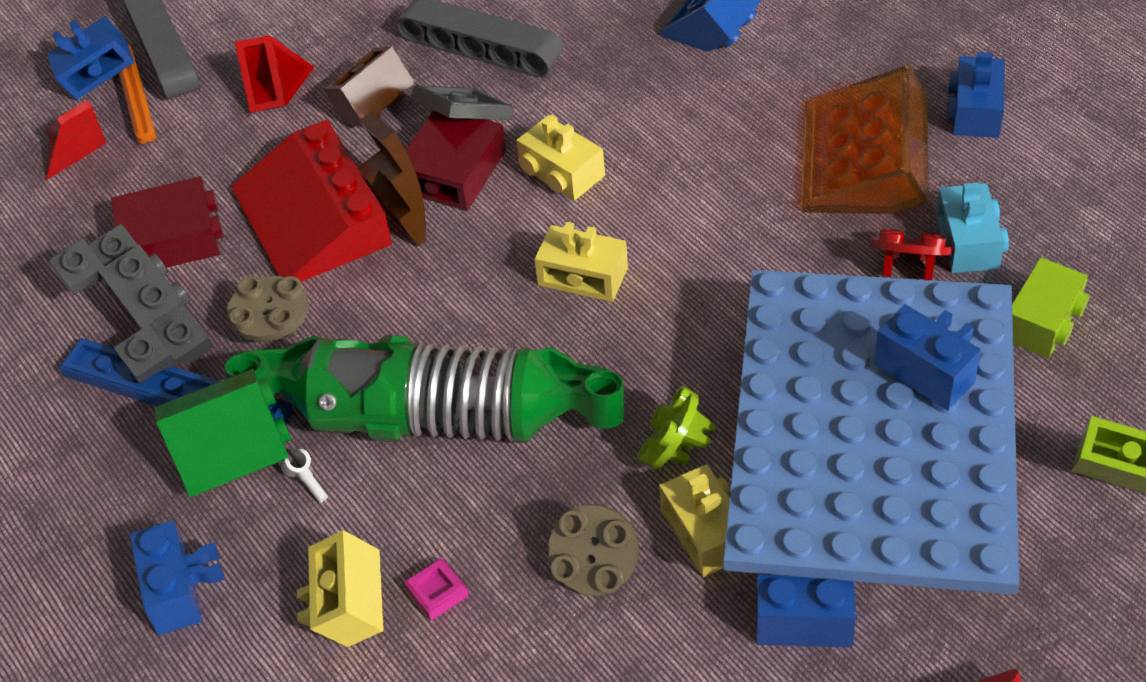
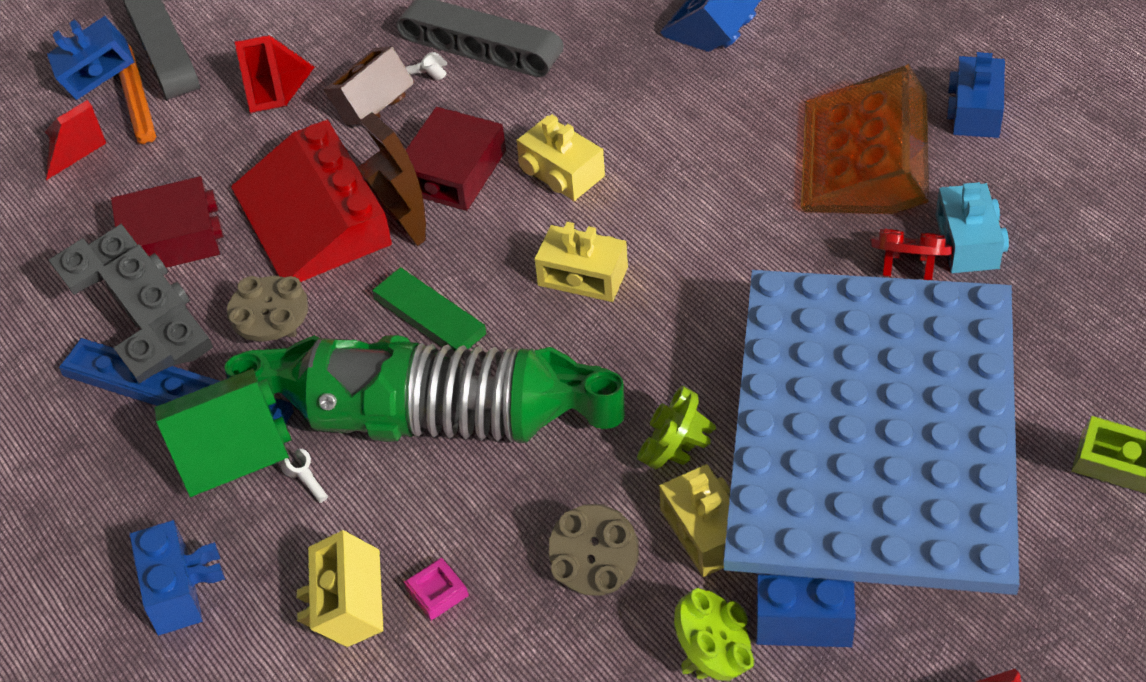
dark grey tile [411,85,514,120] -> none
blue brick [874,304,981,411] -> none
lime brick [1012,257,1090,358] -> none
none -> green tile [372,267,486,352]
none -> white hand [405,52,448,80]
none -> lime plate [674,588,754,681]

